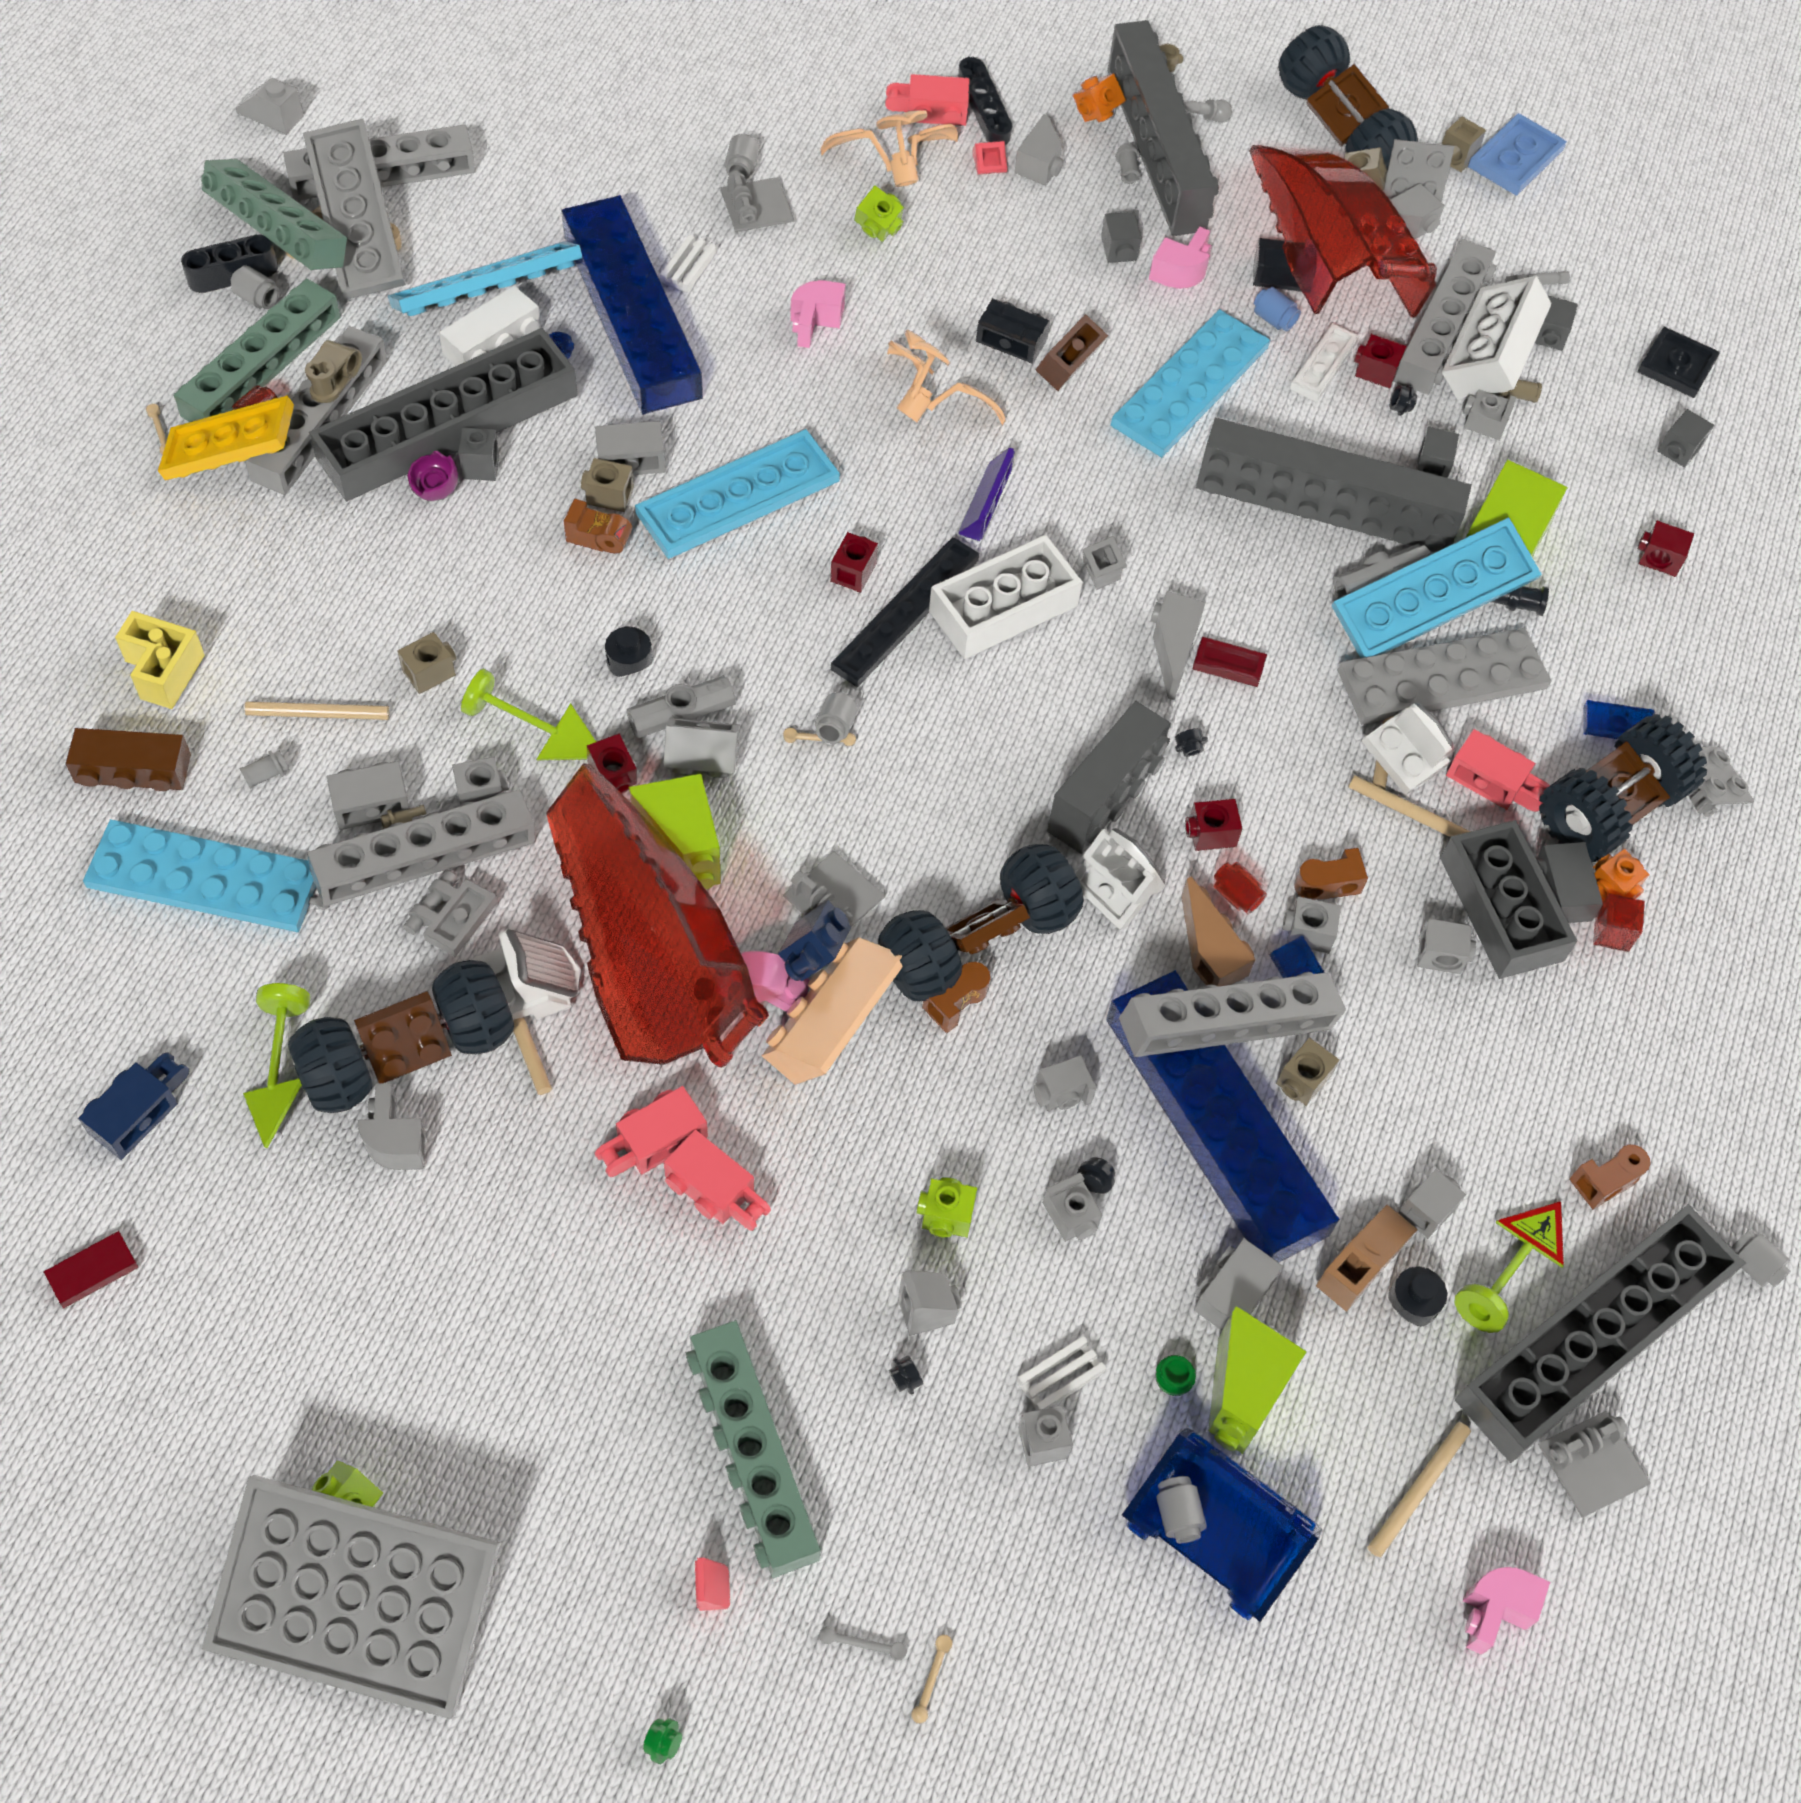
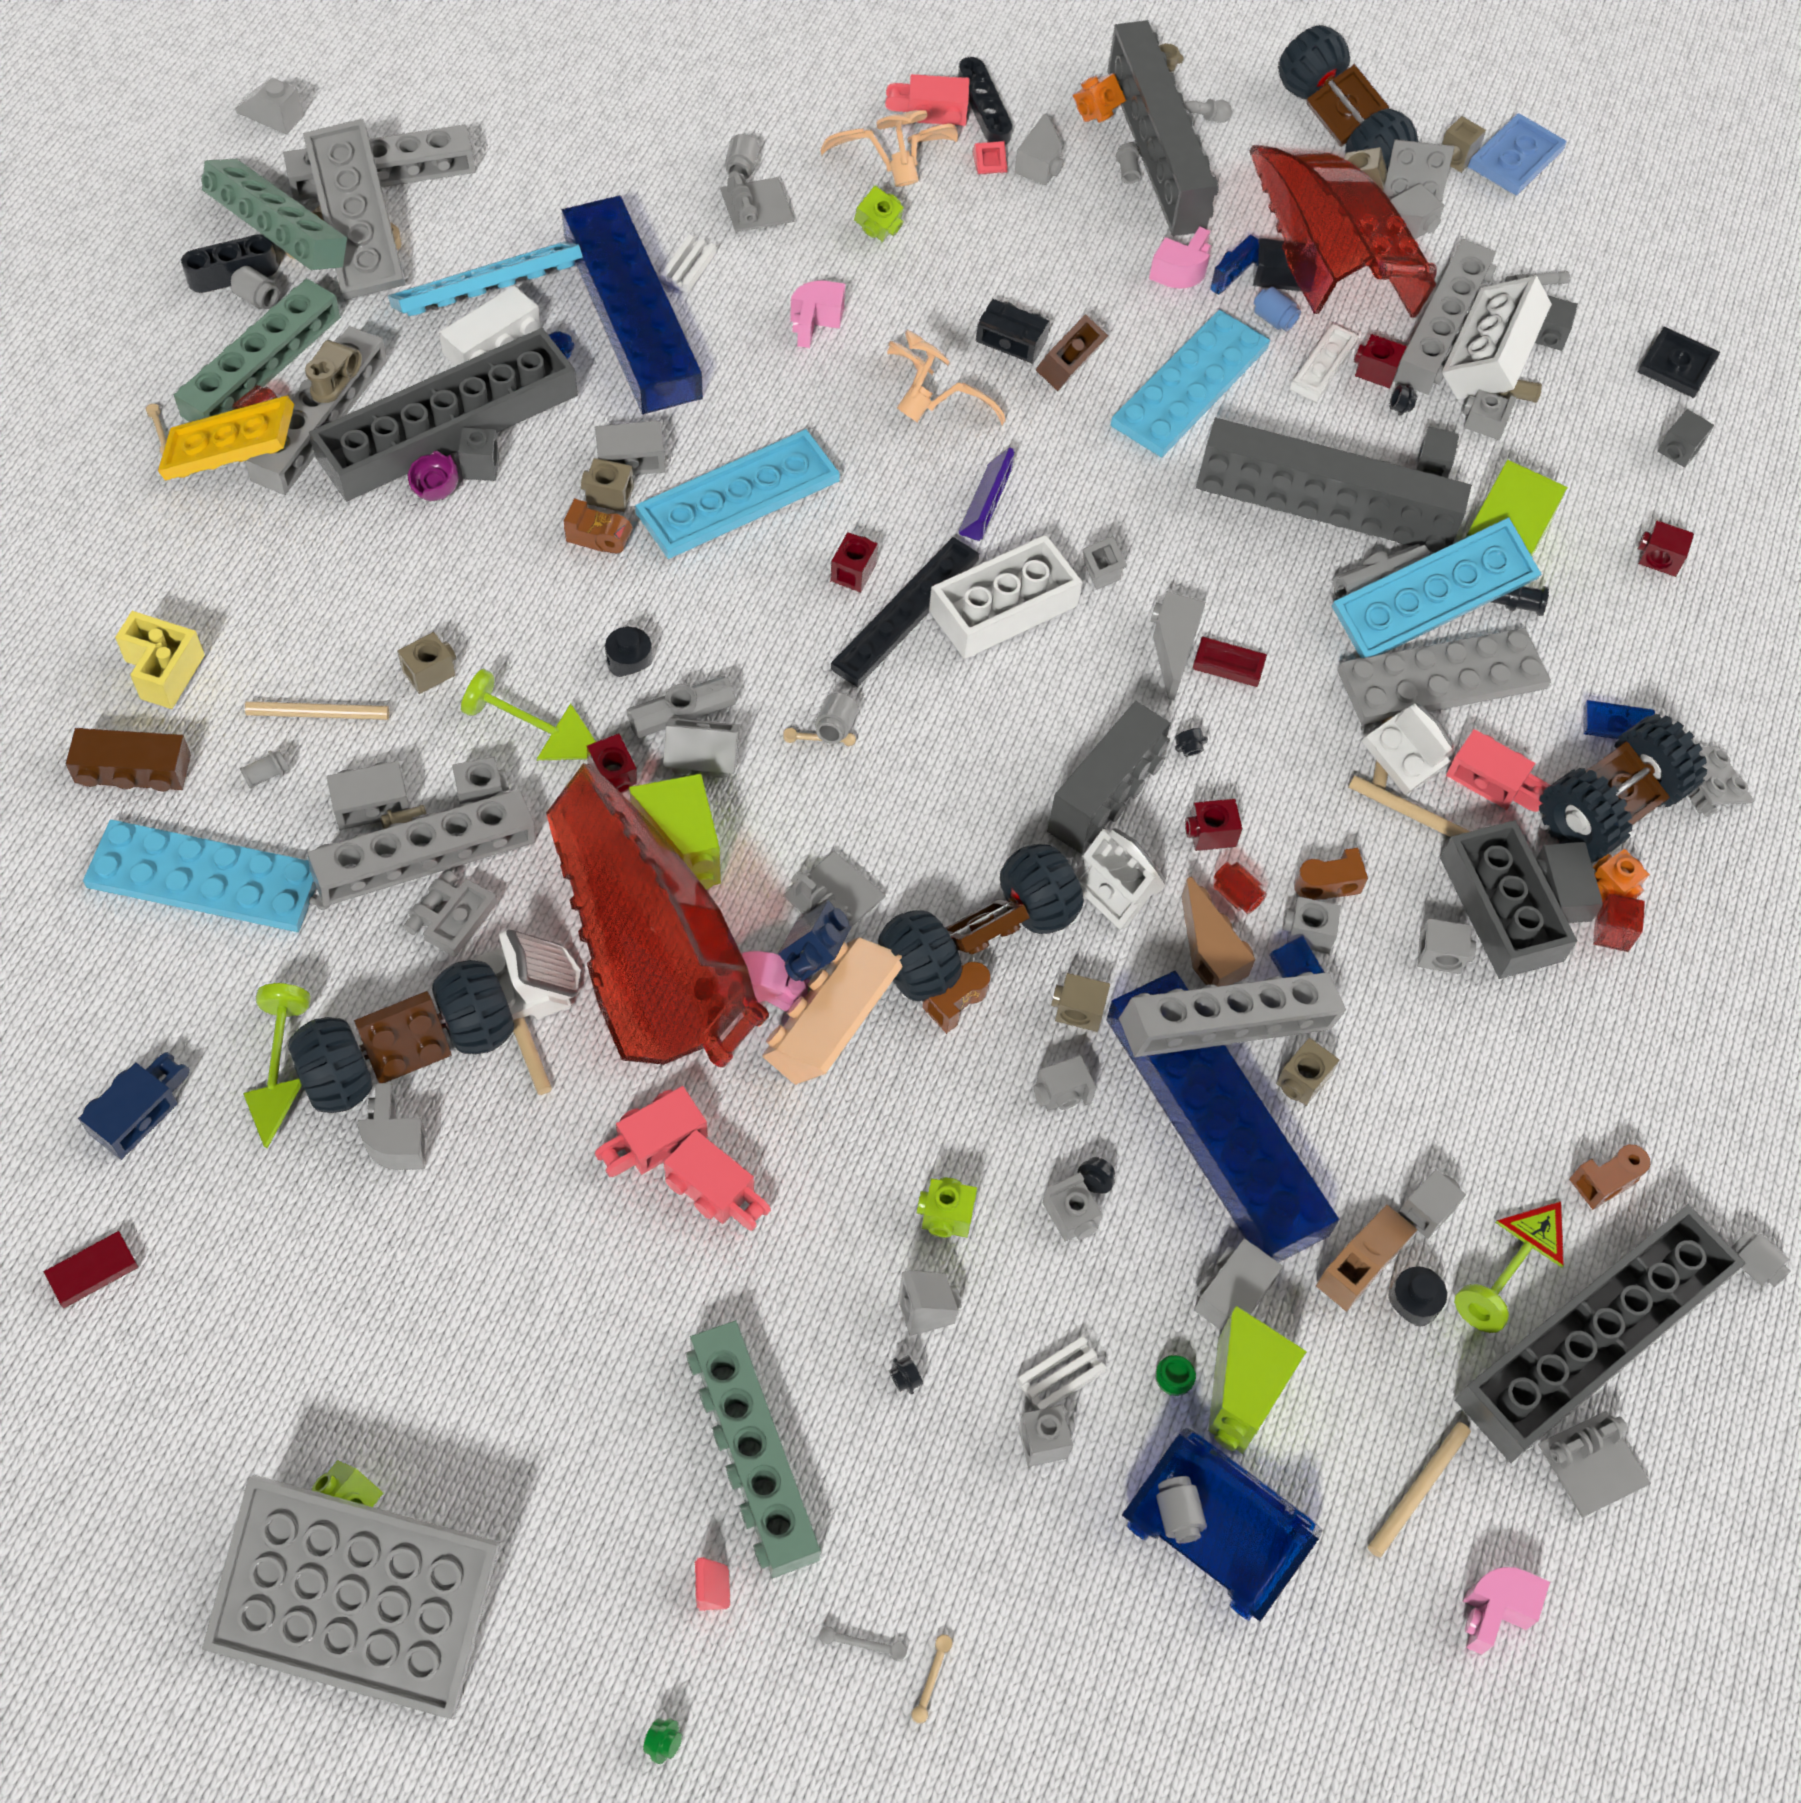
dark grey brick [1101,212,1141,263] -> none
none -> dark tan brick [1051,973,1110,1032]
none -> clear blue plate [1210,234,1259,295]

